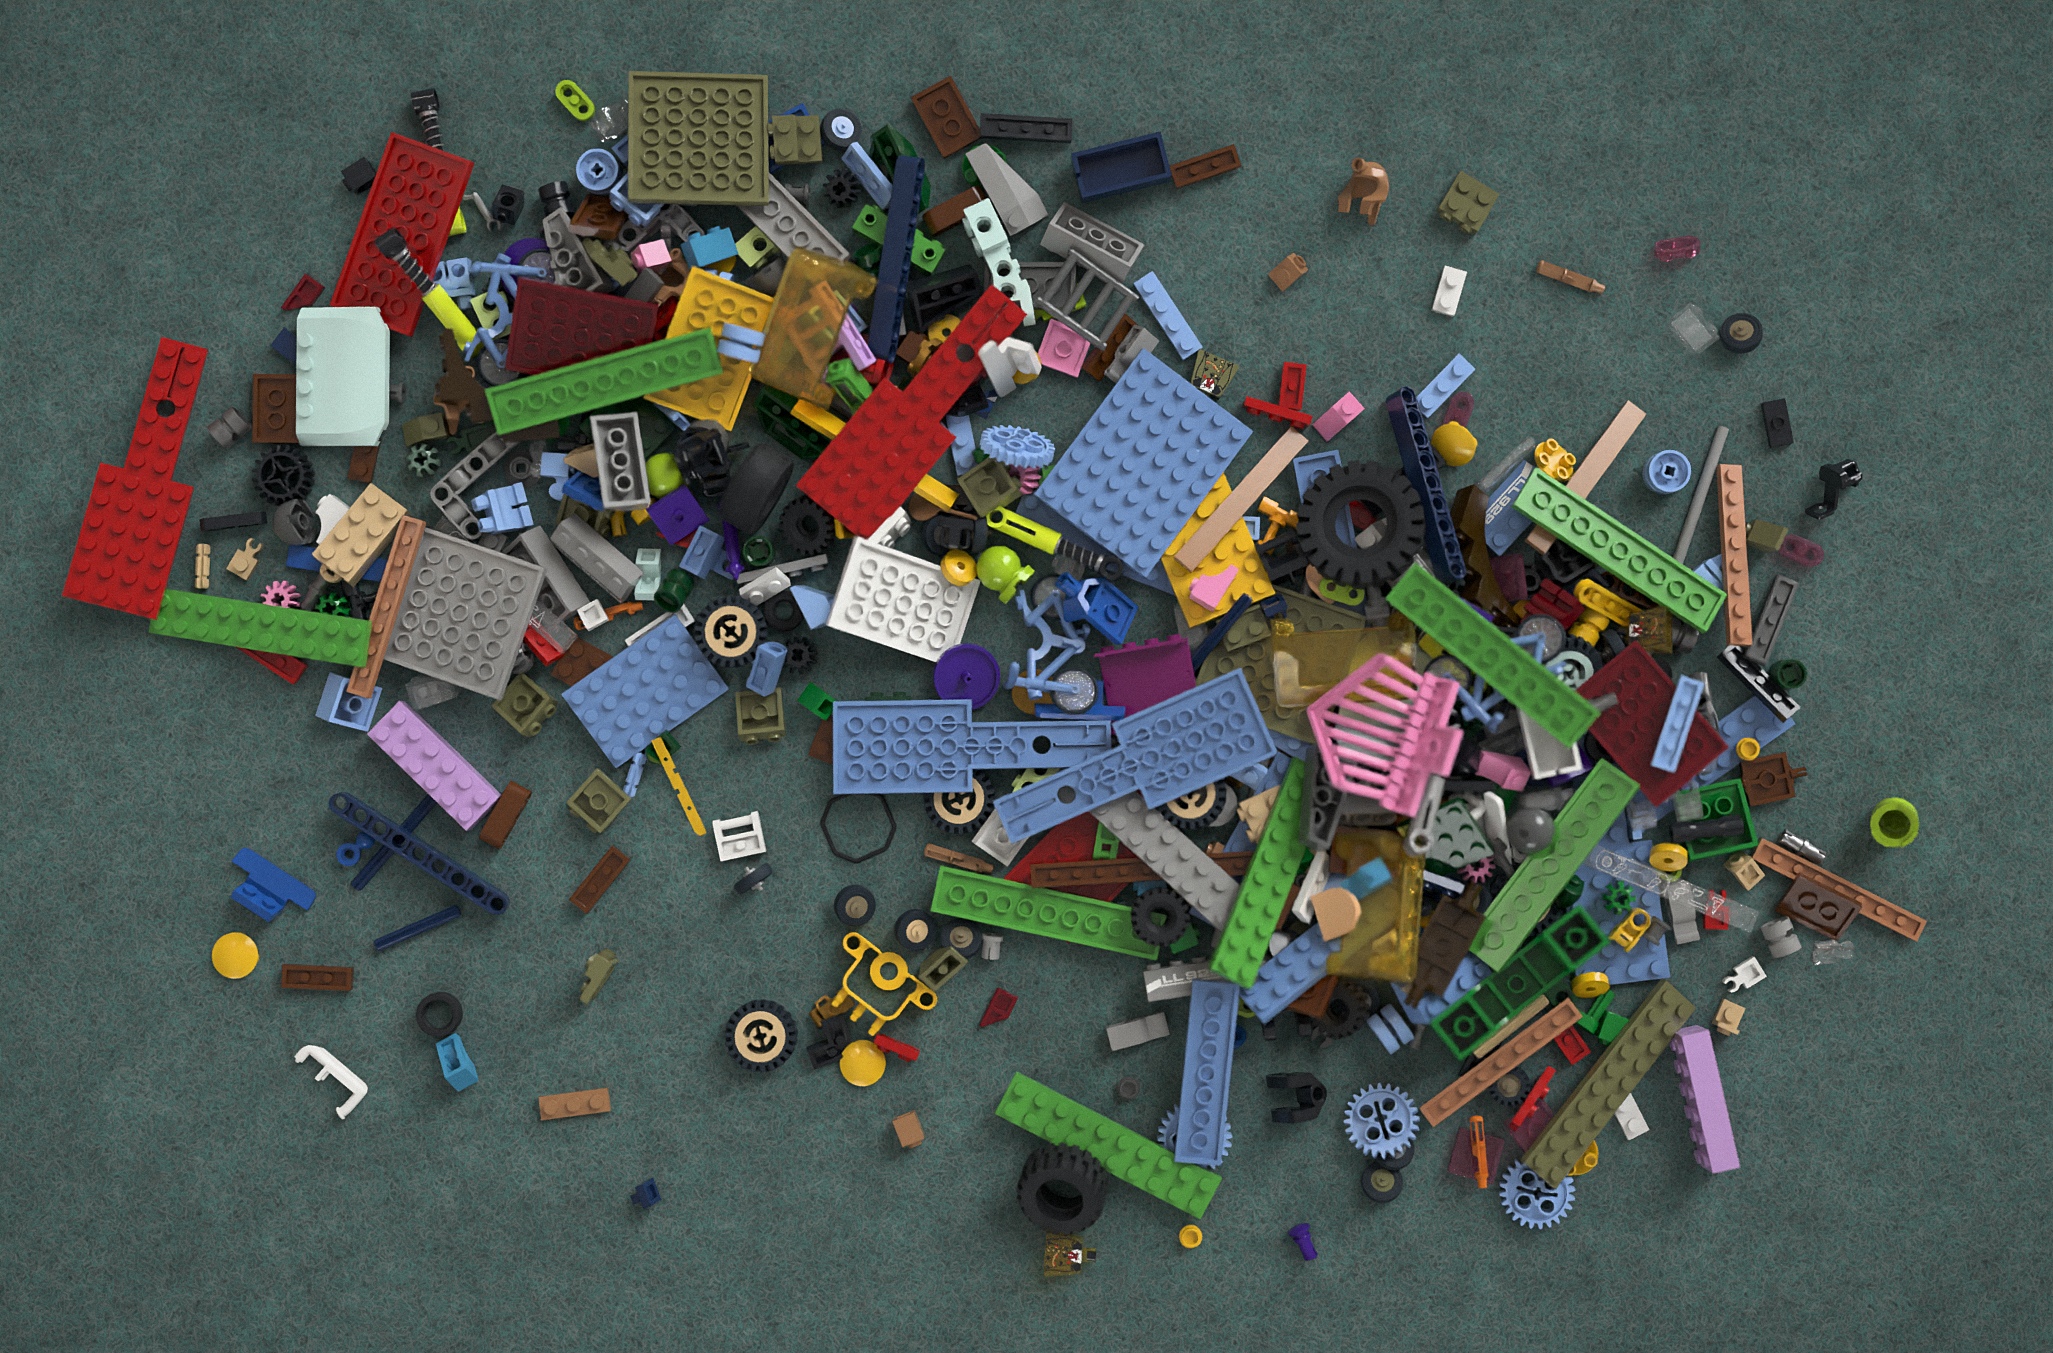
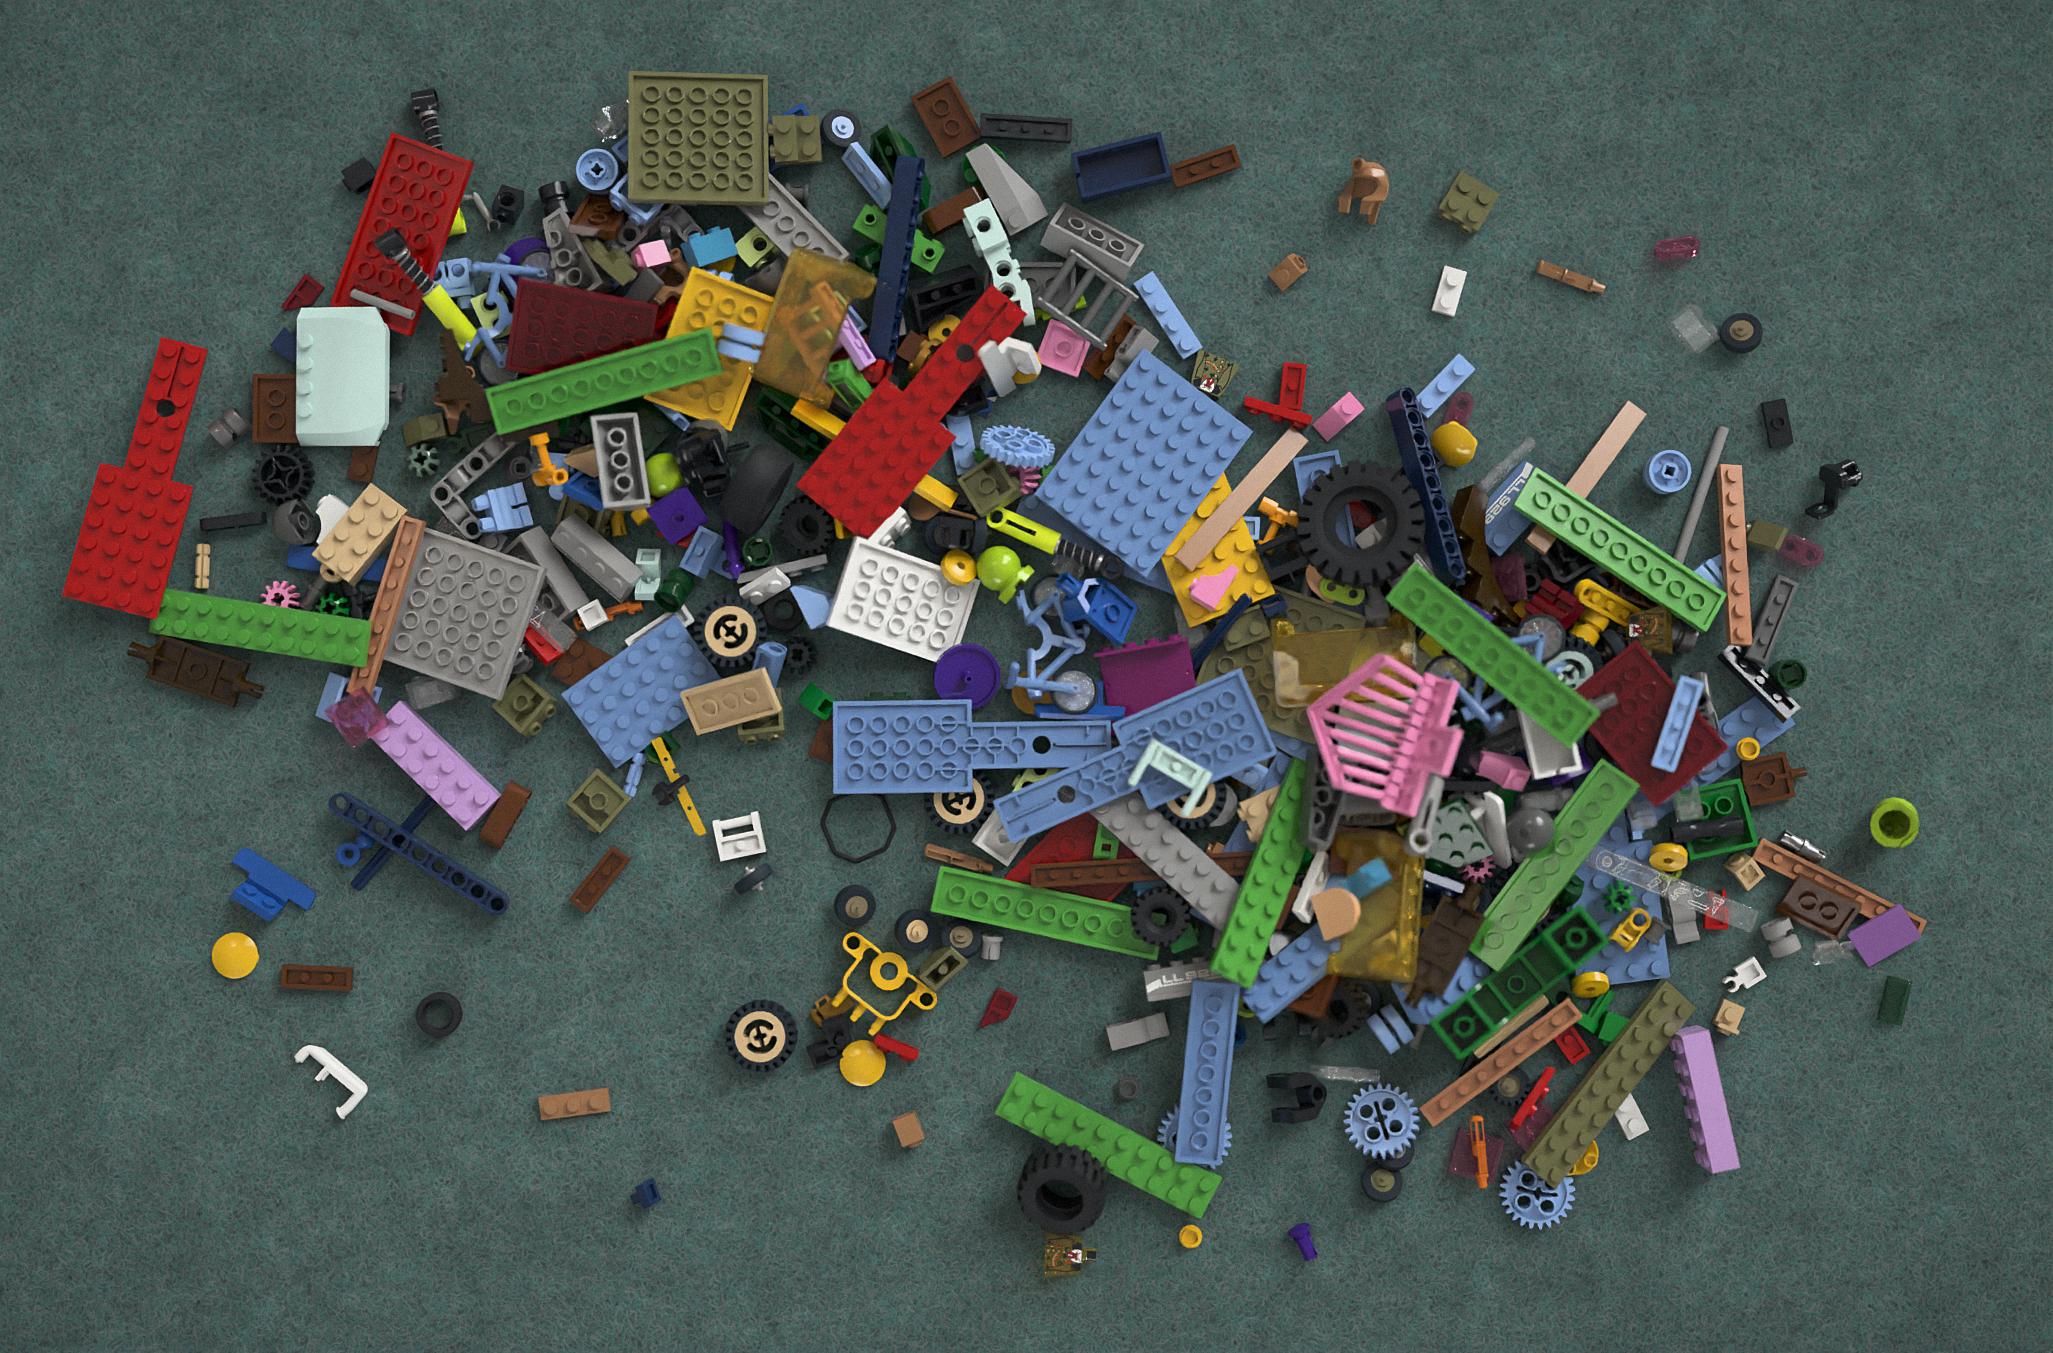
tan plate [226,538,263,580] -> none
red plate [236,647,308,685] -> none
dark blue axle [374,905,461,951] -> none
dark azure arch [436,1033,479,1092] -> none
lime plate [555,80,595,122] -> none
olive plate [579,948,619,1004] -> none
black gear [822,169,862,208] -> none
dark grey bar [1488,837,1515,878] -> none
yellow dish [1534,439,1576,482] -> none
none -> dark brown plate [127,634,264,707]
none -> clear pink plate [324,686,391,748]
none -> light grey piece [350,289,415,320]
none -> light orange bar [529,432,568,486]
none -> black bar [652,774,690,806]
none -> tan plate [680,667,782,735]
none -> light aqua plate [1128,739,1213,817]
none -> clear pin [1309,1064,1380,1084]
none -> medium lavender piece [1846,903,1922,967]
none -> clear green plate [1877,975,1912,1026]

